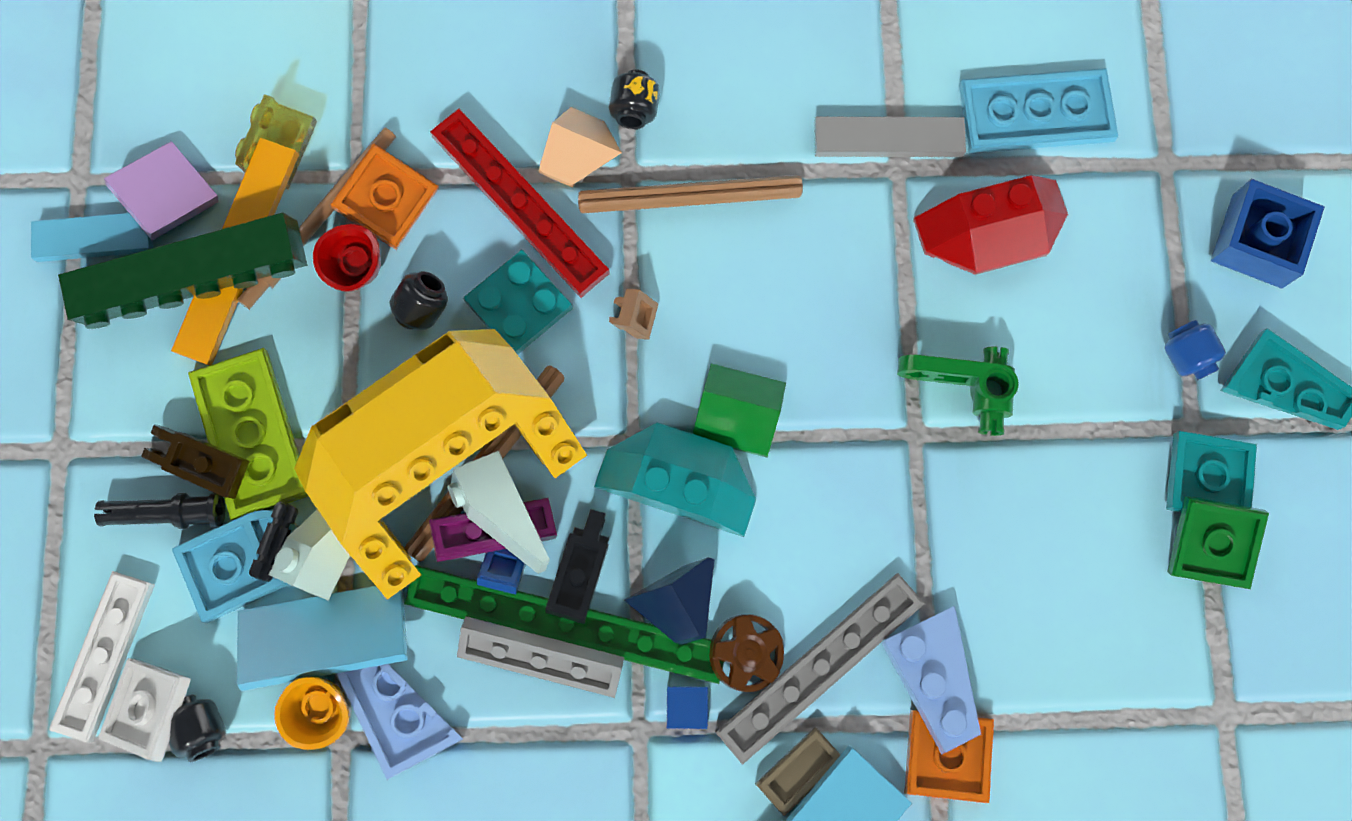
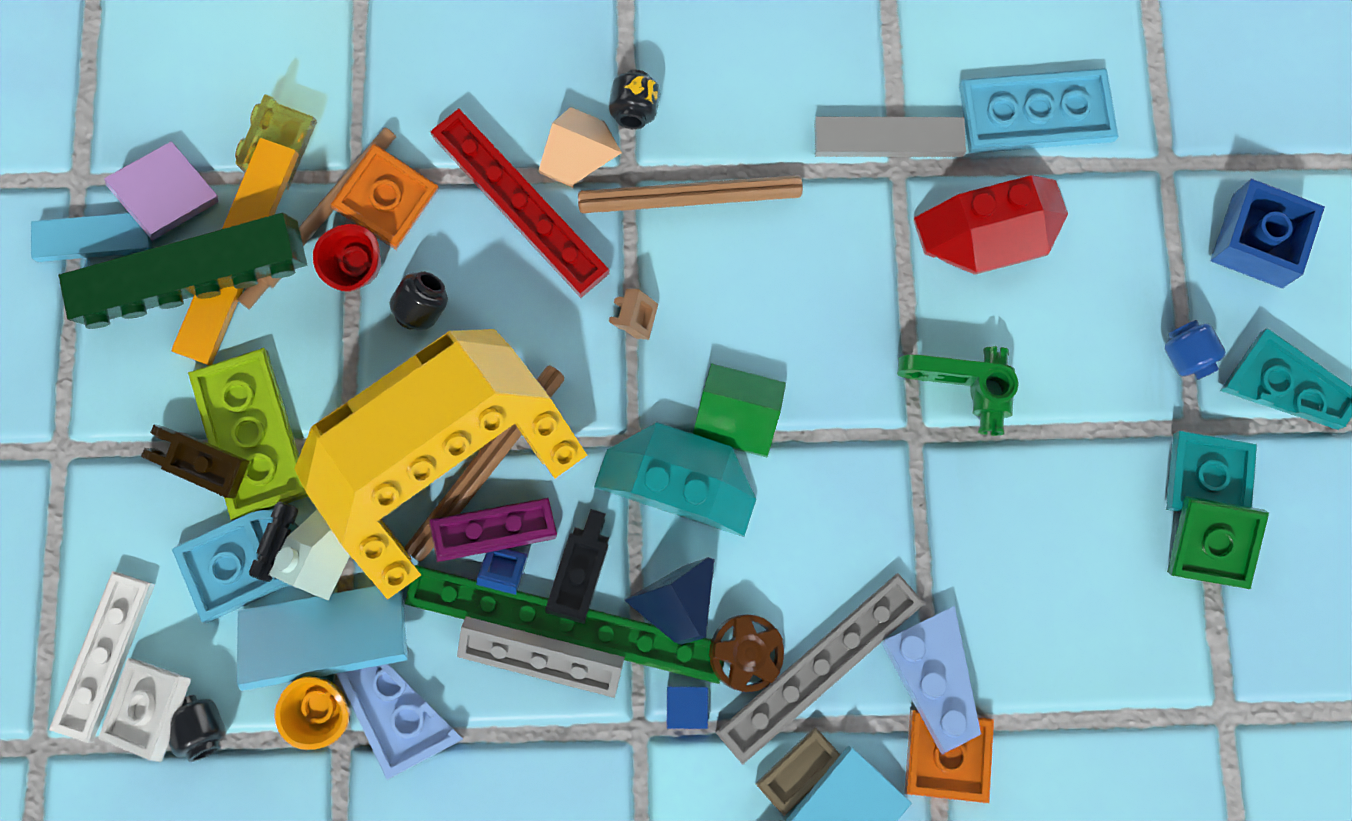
black pin [94,492,226,529] -> none
light aqua slope [448,451,550,574] -> none
teal plate [463,249,573,355] -> none

